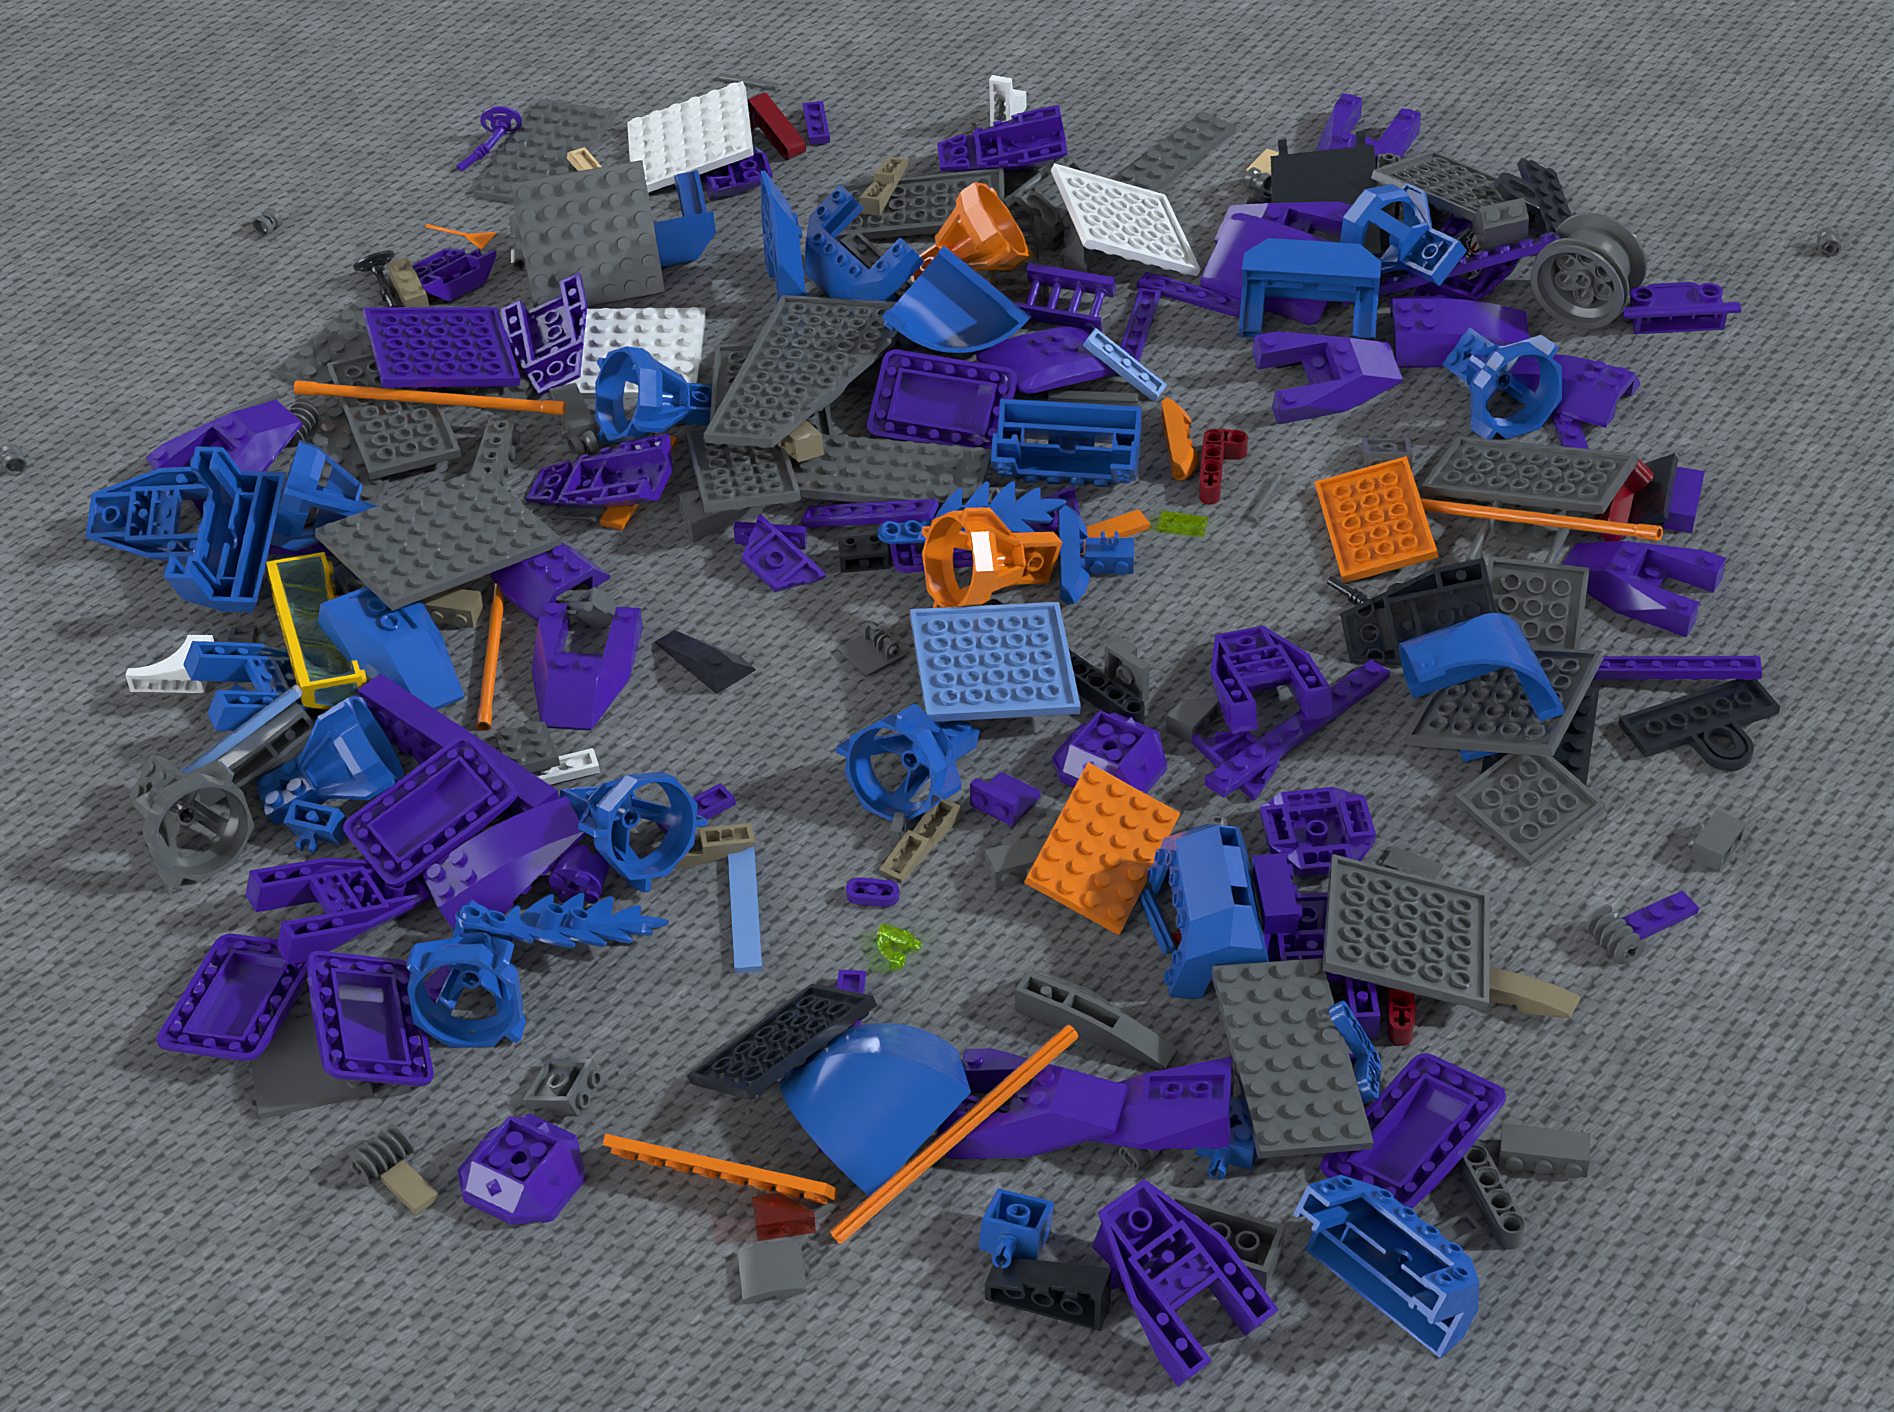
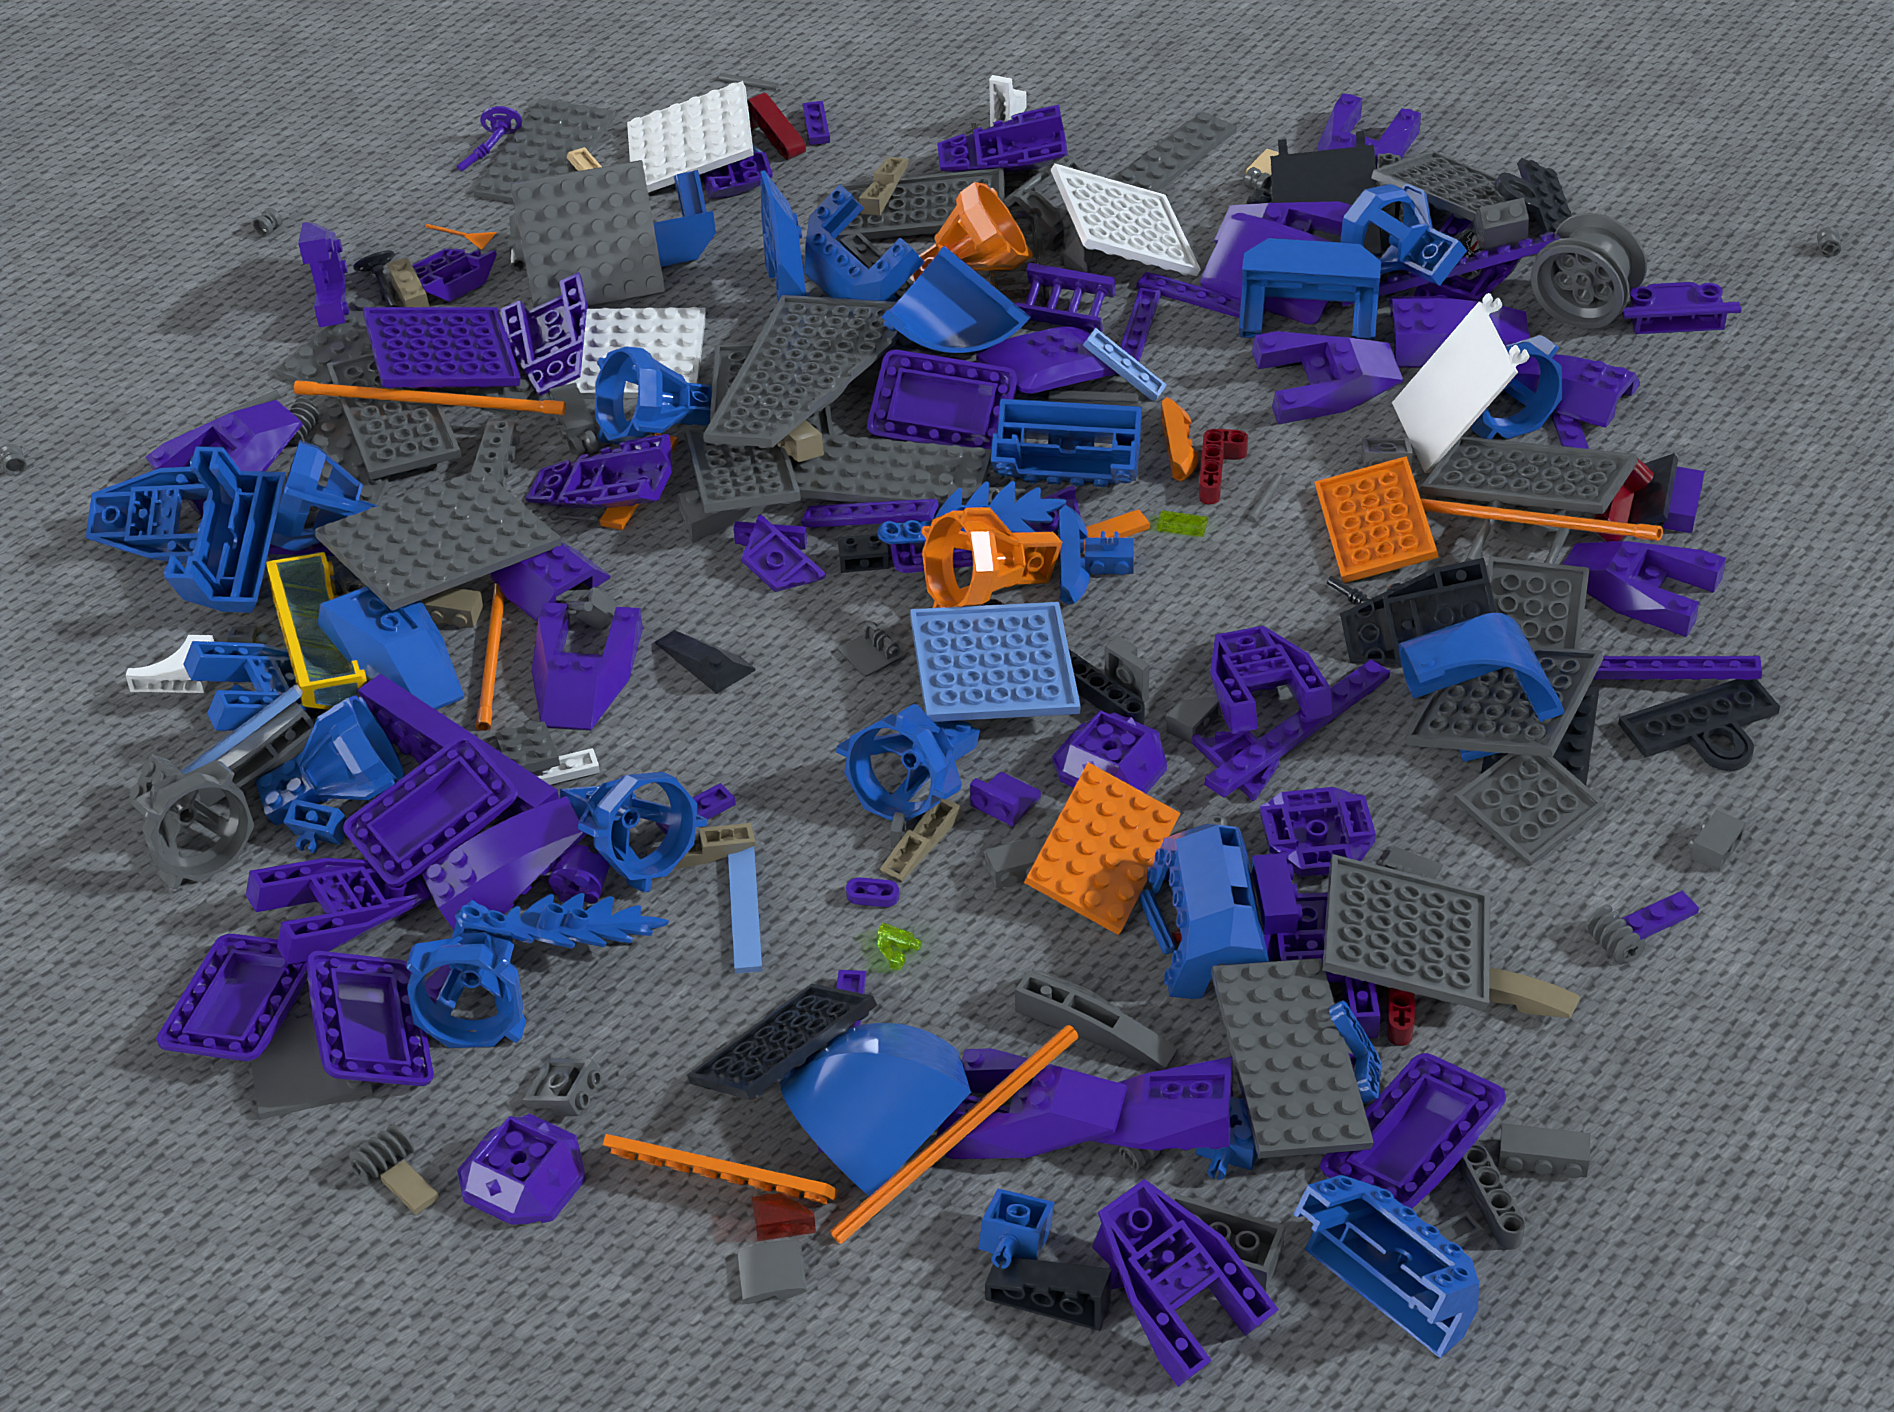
none -> dark purple wedge [298,222,349,328]
none -> white flag [1392,293,1529,473]

